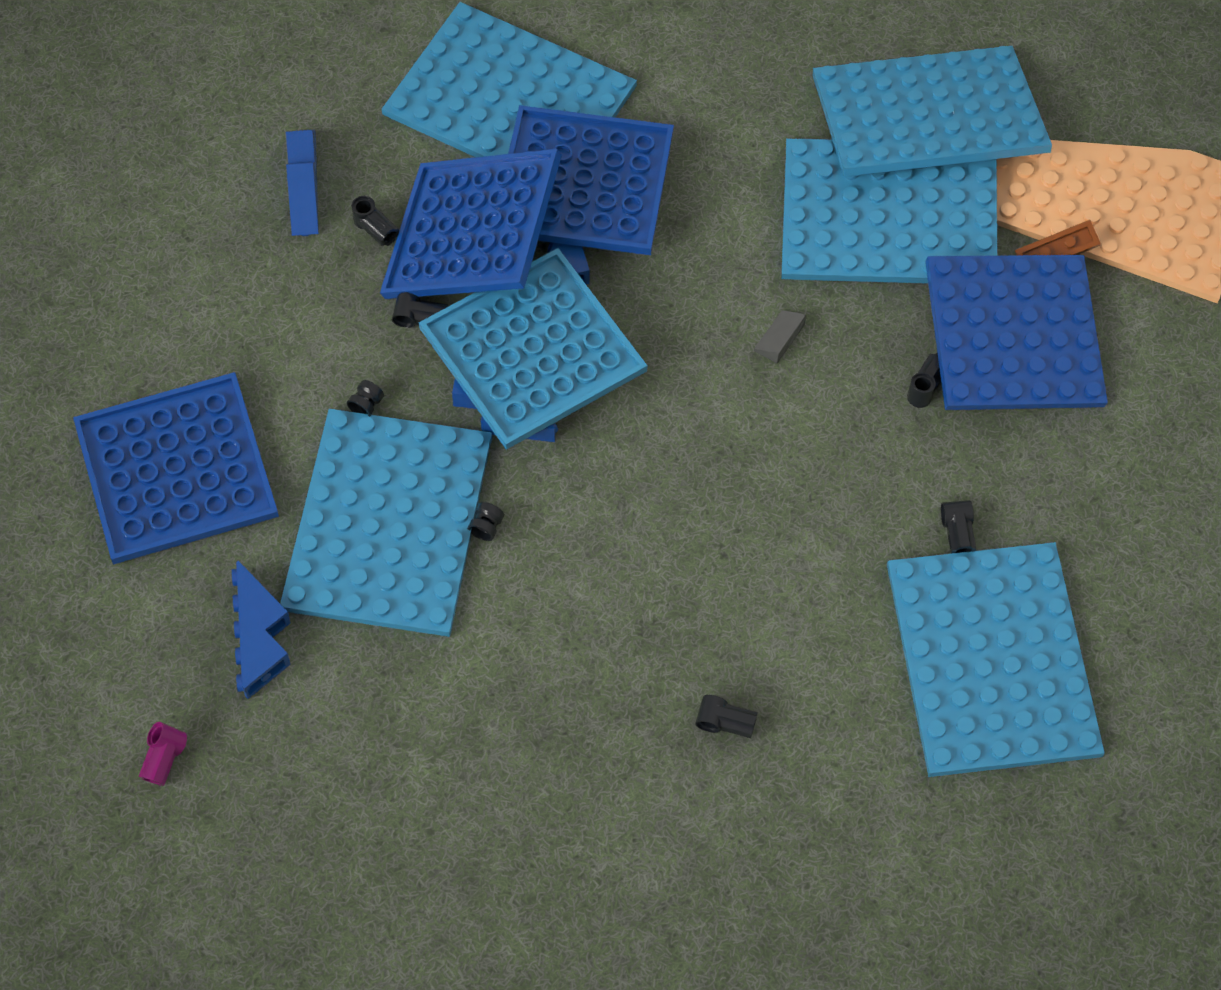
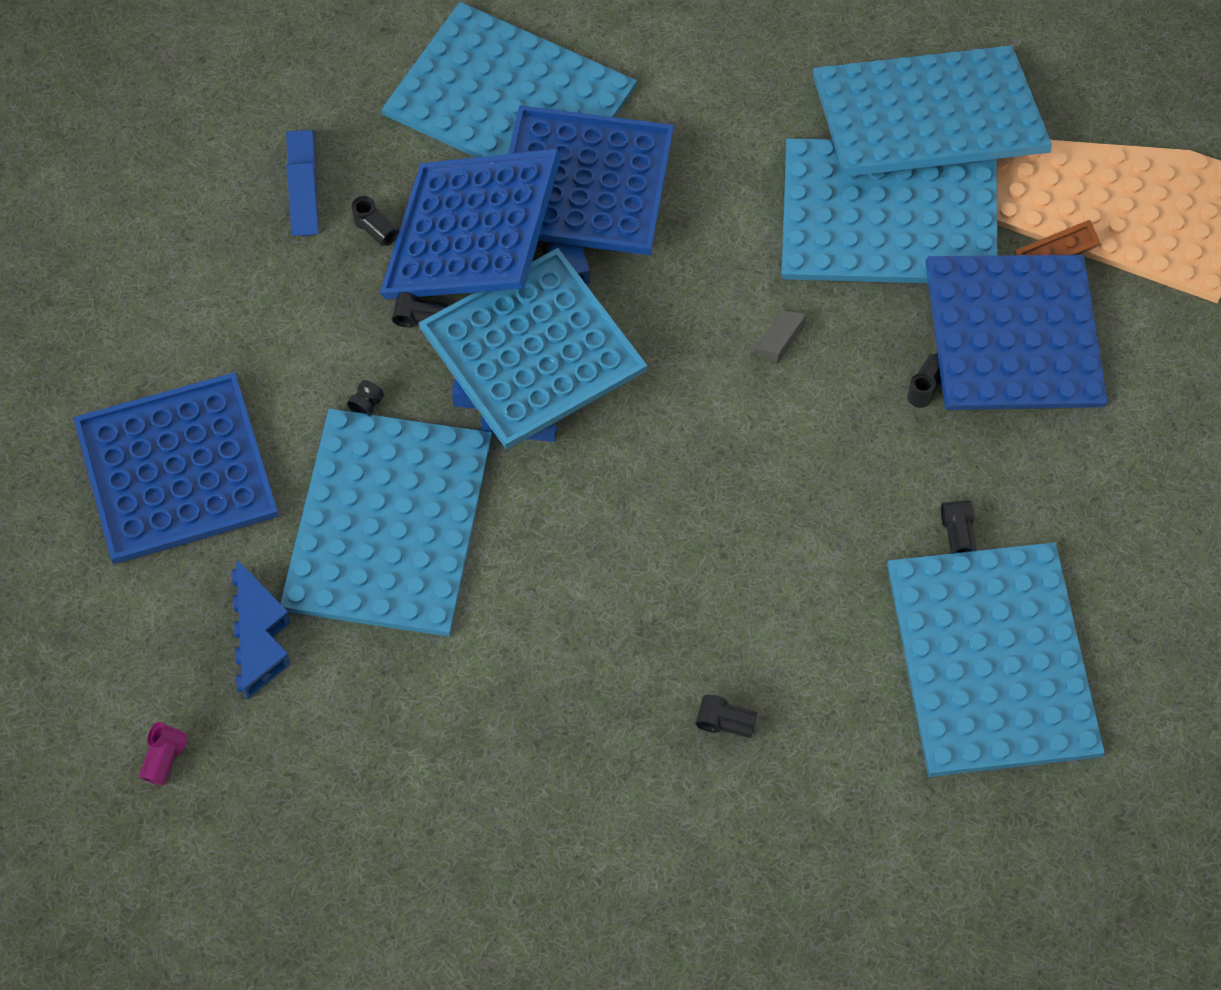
black wheel [467,502,505,541] -> none

